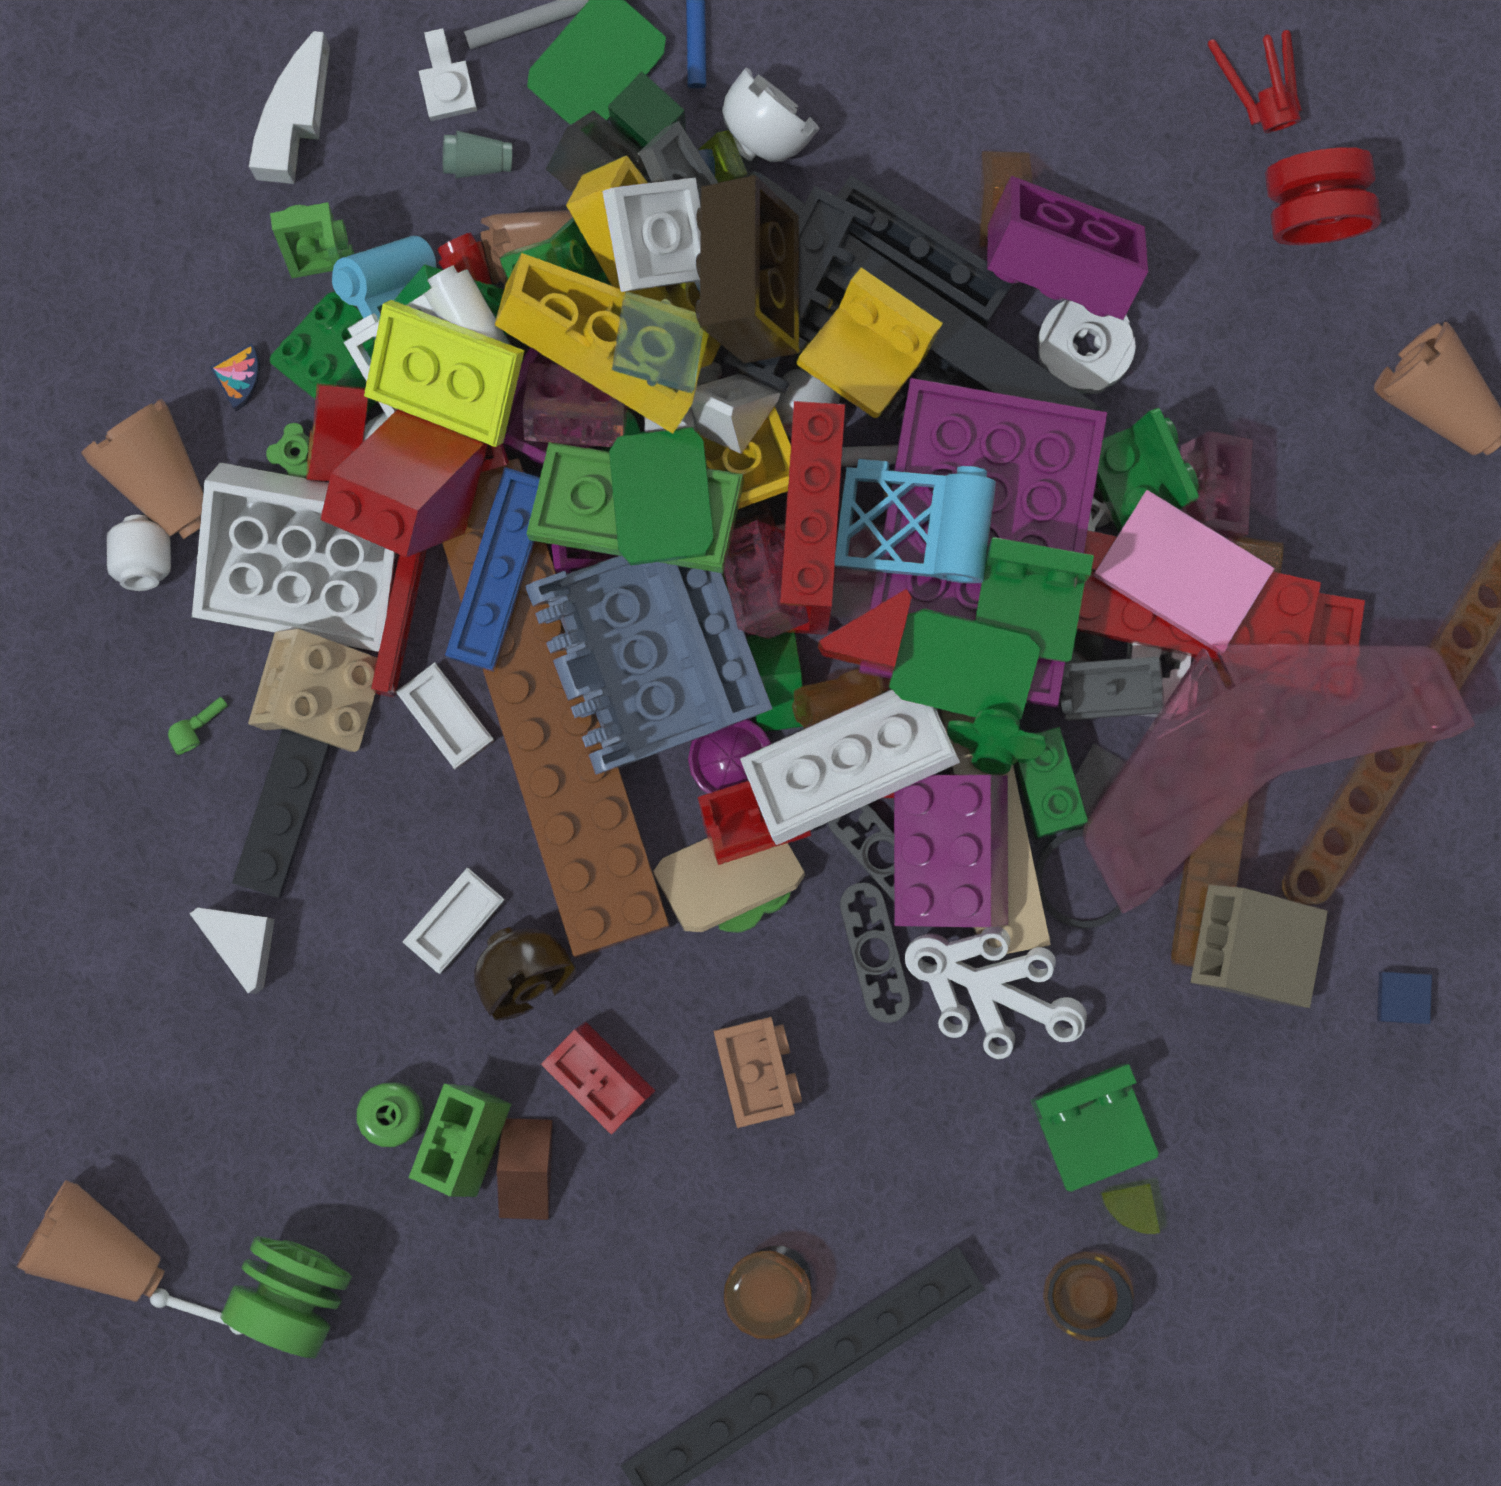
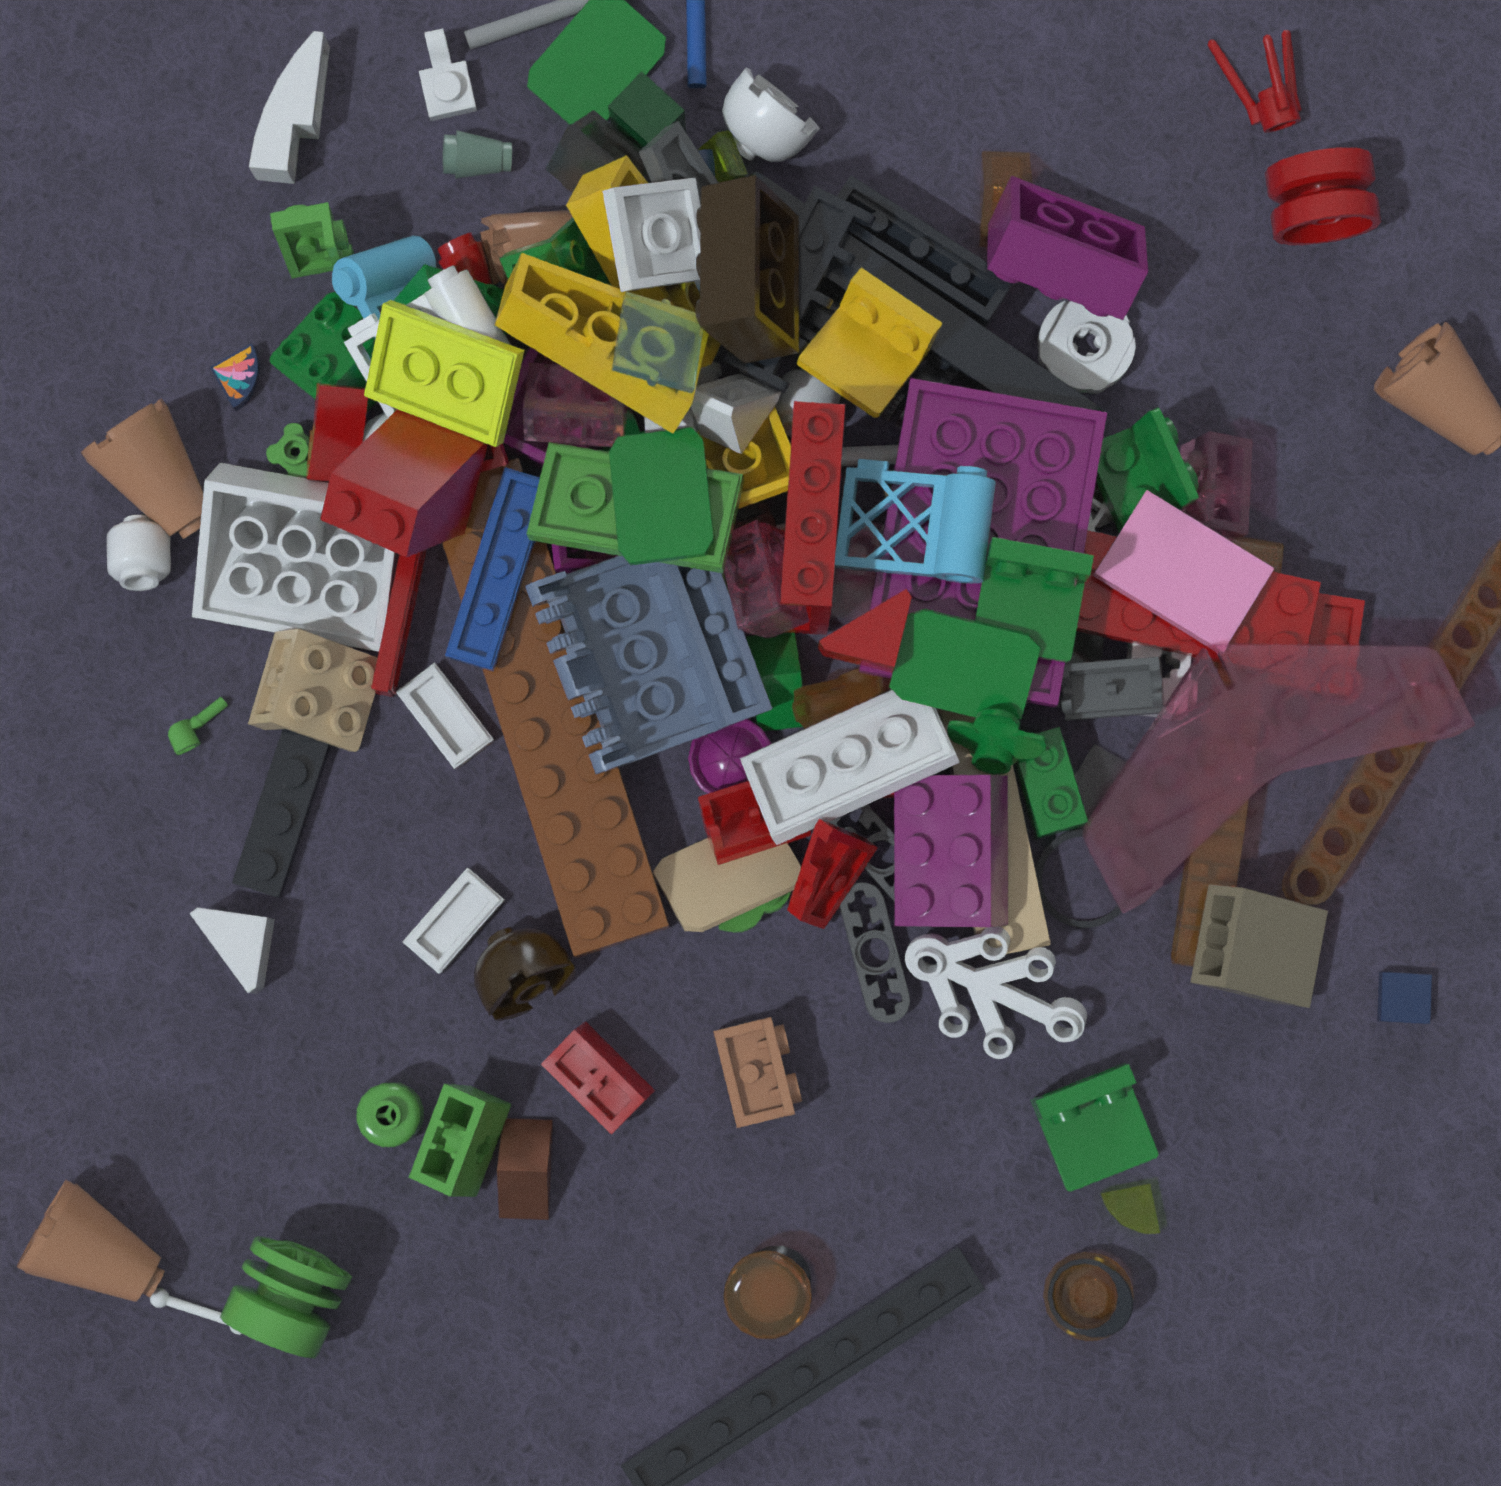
none -> red wing [787,818,878,929]

